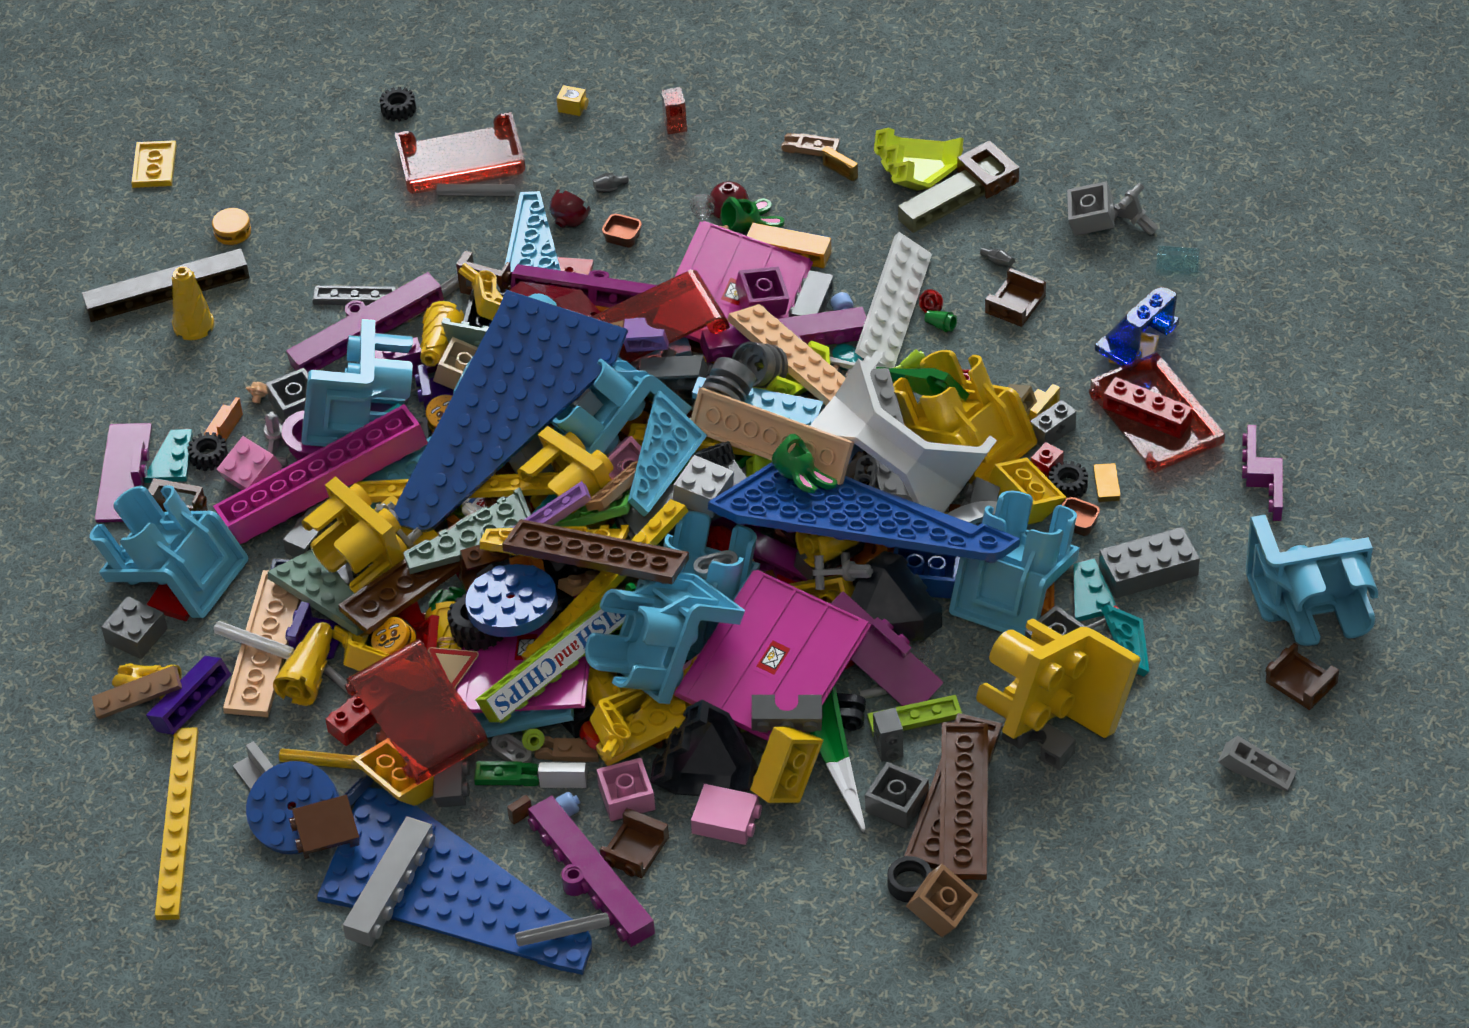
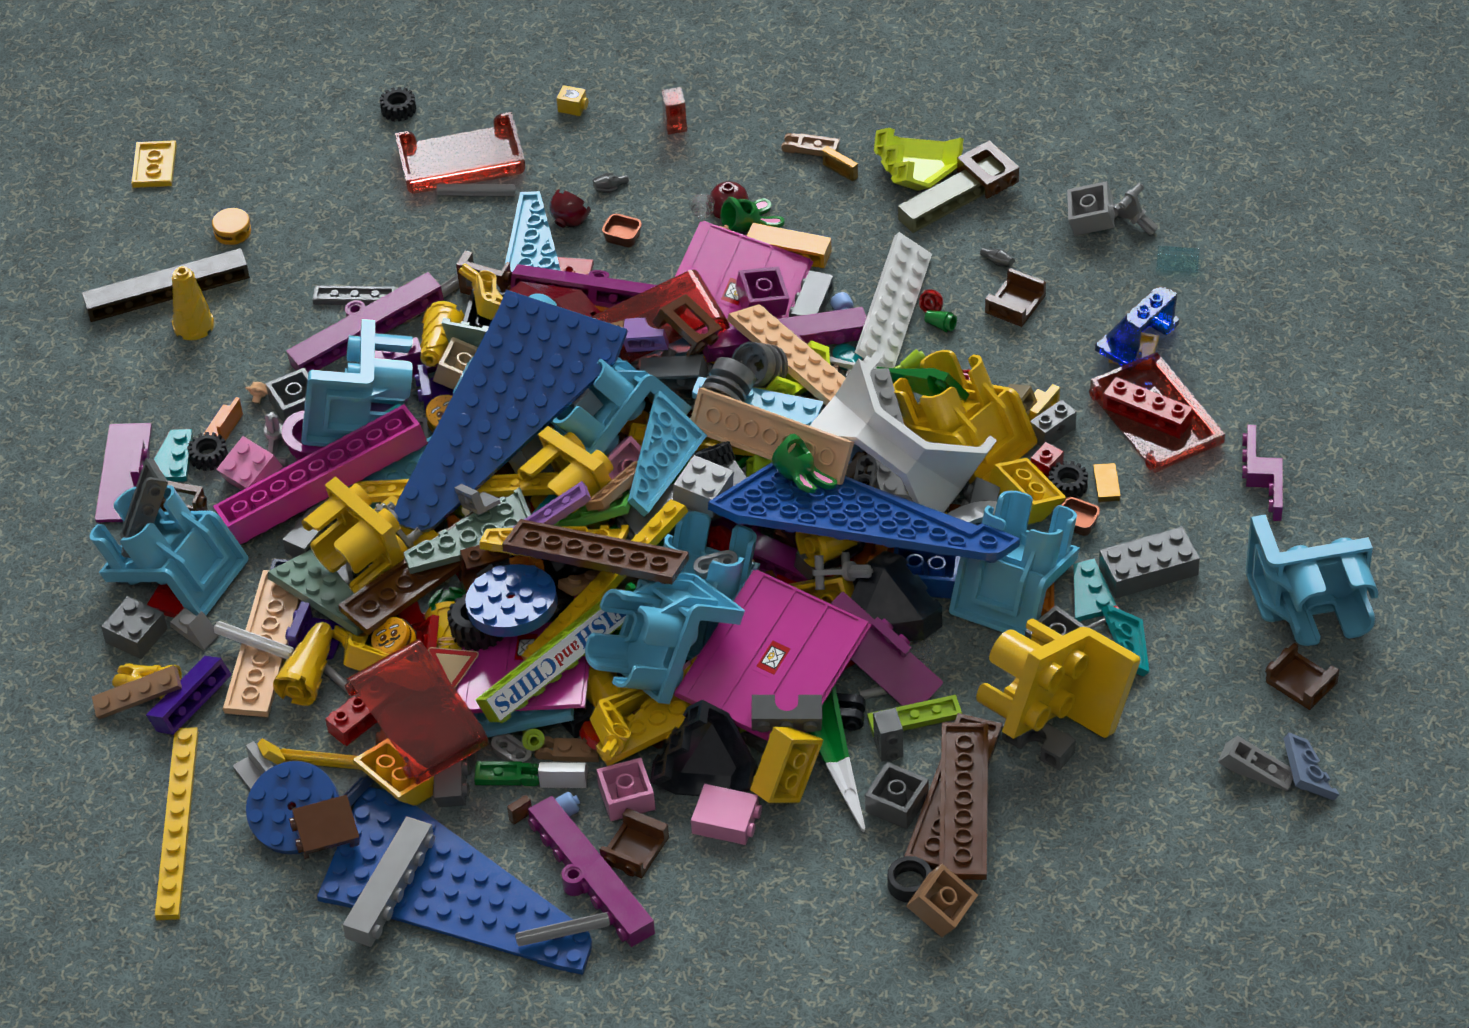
none -> dark grey bracket [120,458,168,558]
none -> light grey slope [170,608,219,651]
none -> yellow tile [257,738,285,765]
none -> light grey panel [454,484,501,515]
none -> reddish brown panel [652,294,722,357]
none -> sand blue wing [1283,732,1339,800]

